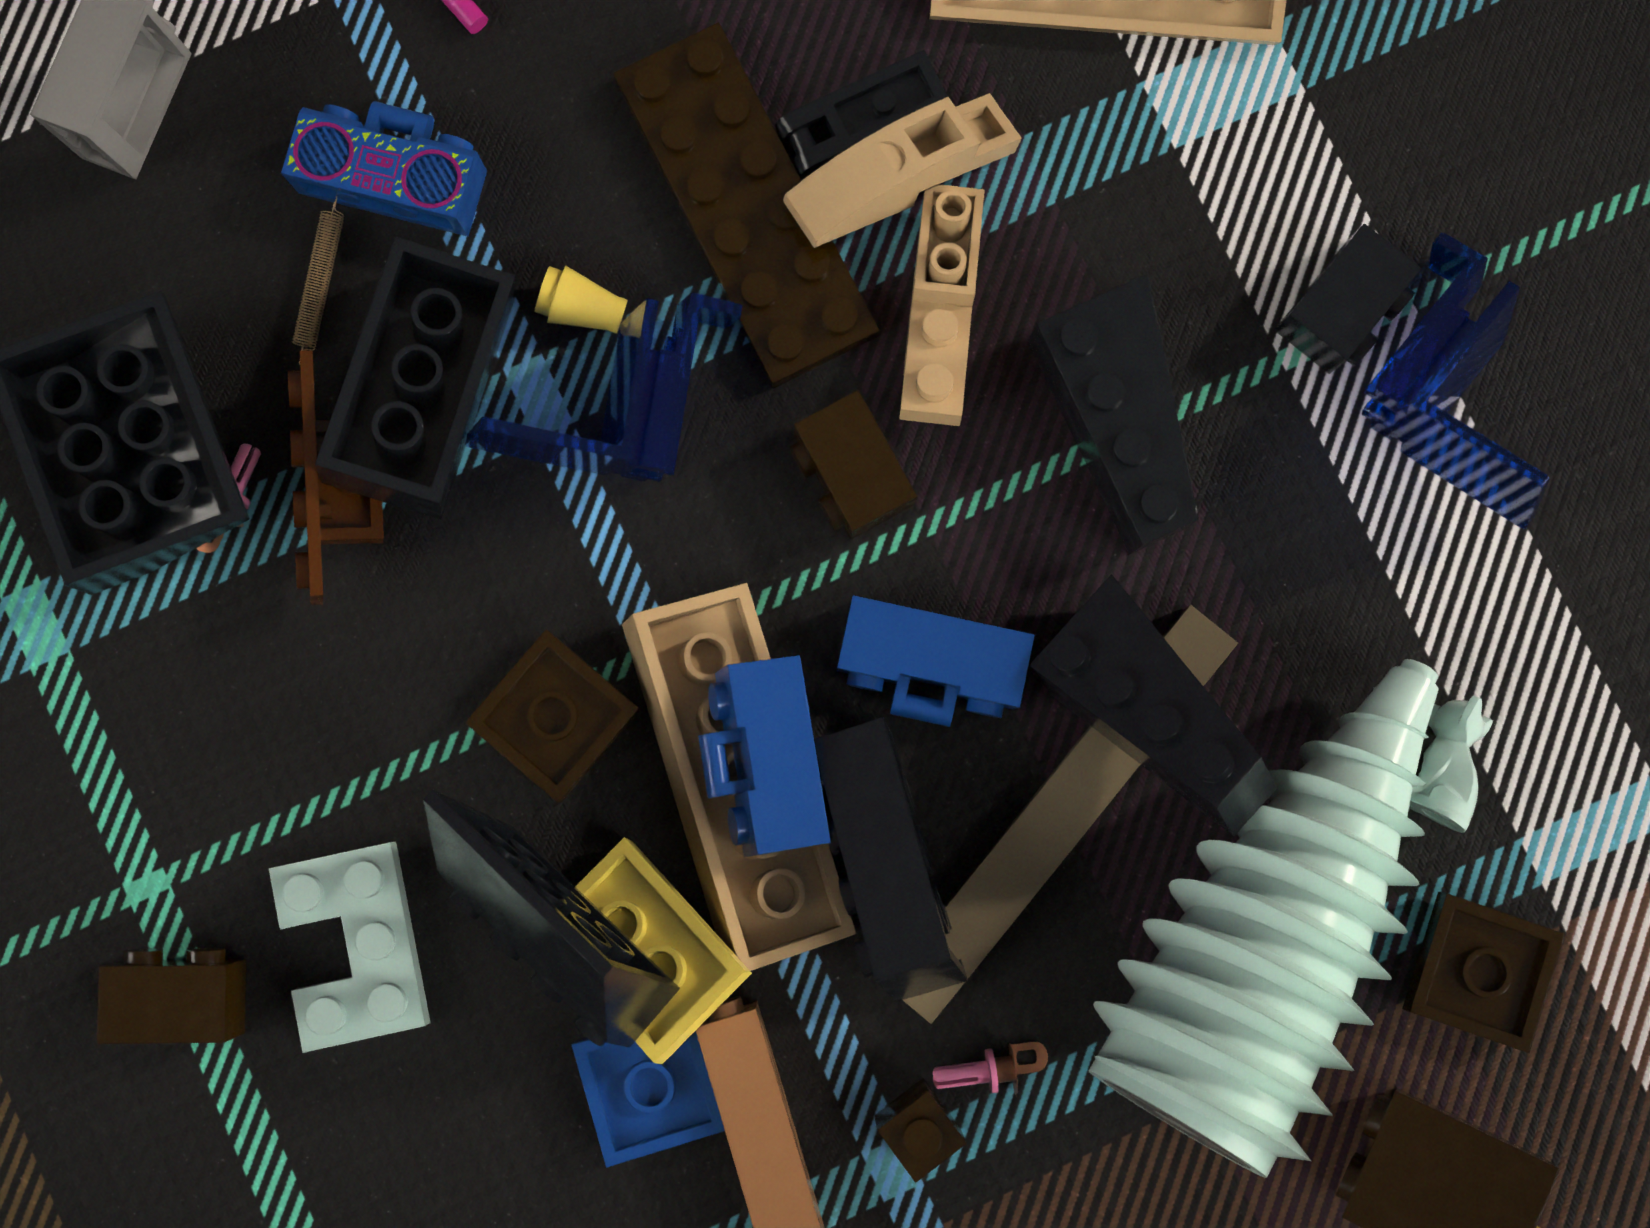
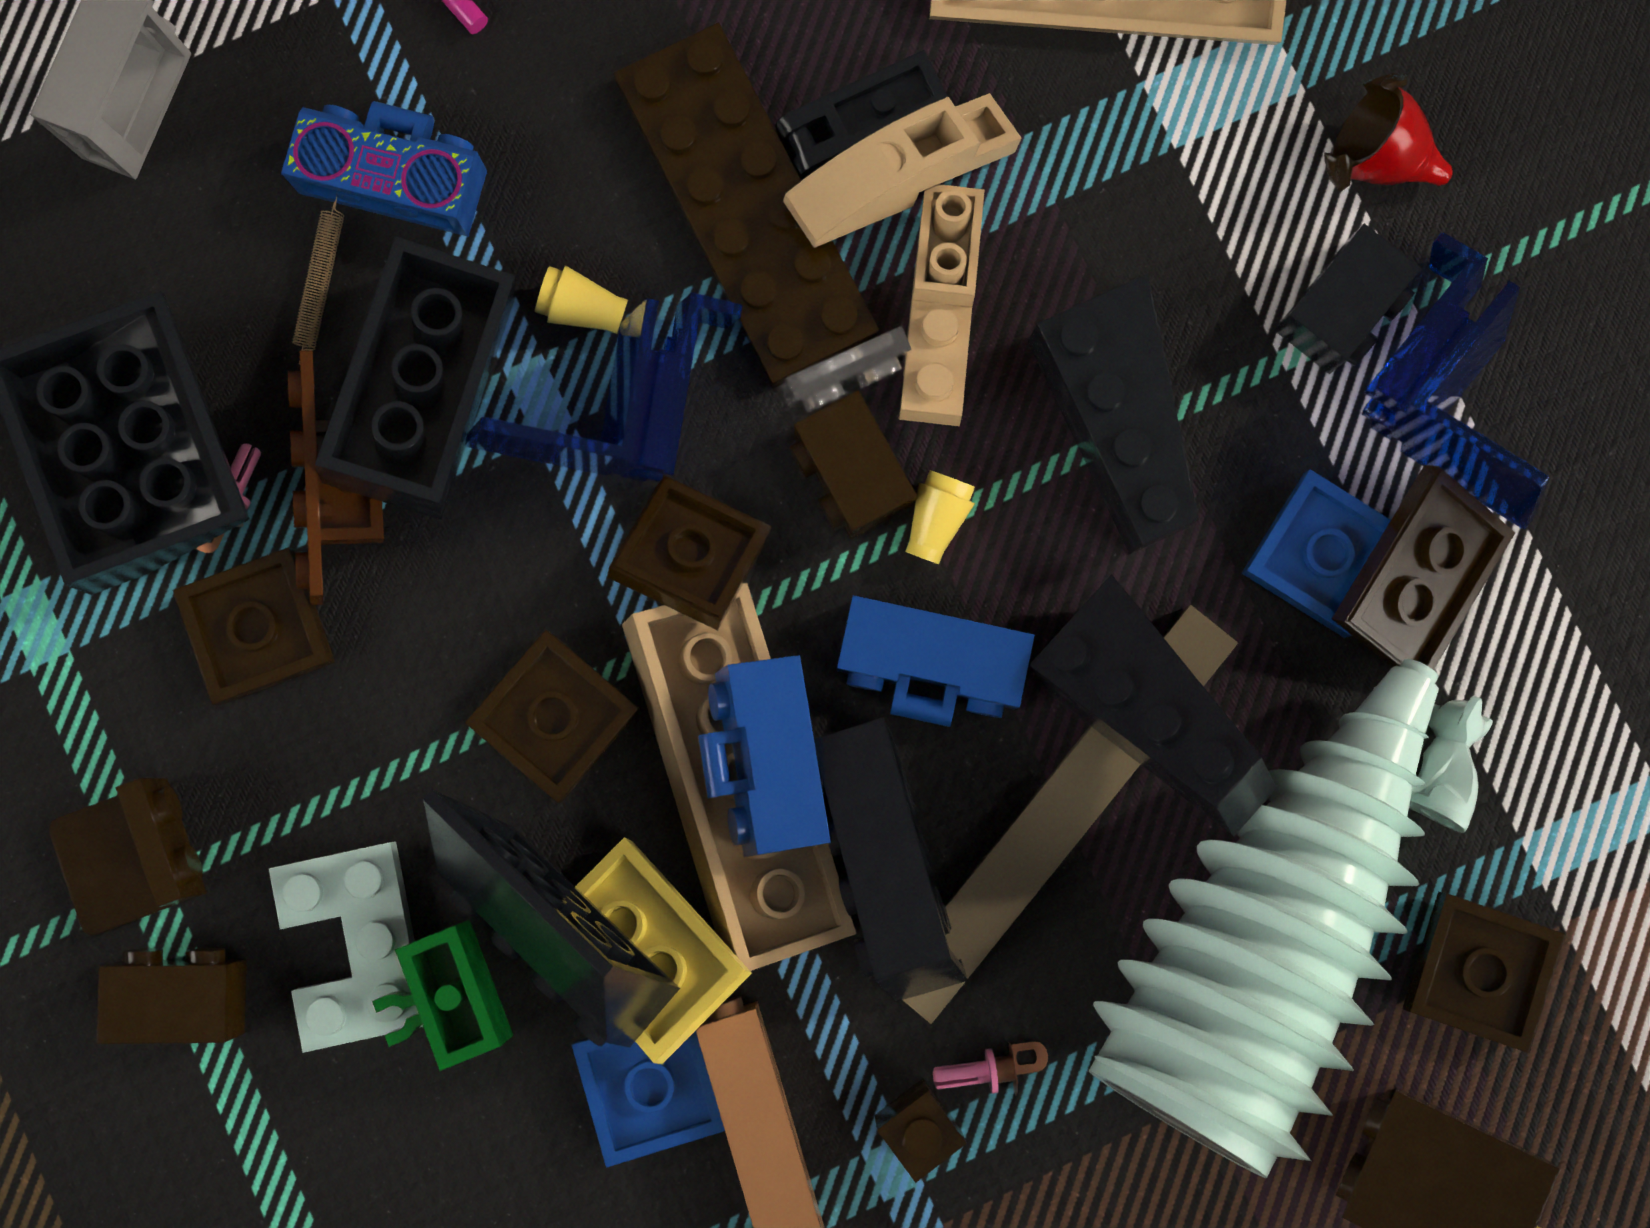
none -> dark brown bracket [49,778,207,935]
none -> dark brown plate [173,547,335,706]
none -> green brick [372,919,513,1071]
none -> dark brown tile [607,475,772,631]
none -> clear plate [780,326,912,413]
none -> light yellow cone [905,470,975,564]
none -> blue plate [1242,469,1391,638]
none -> hat [1324,73,1453,192]
none -> dark brown tile [1332,465,1515,670]

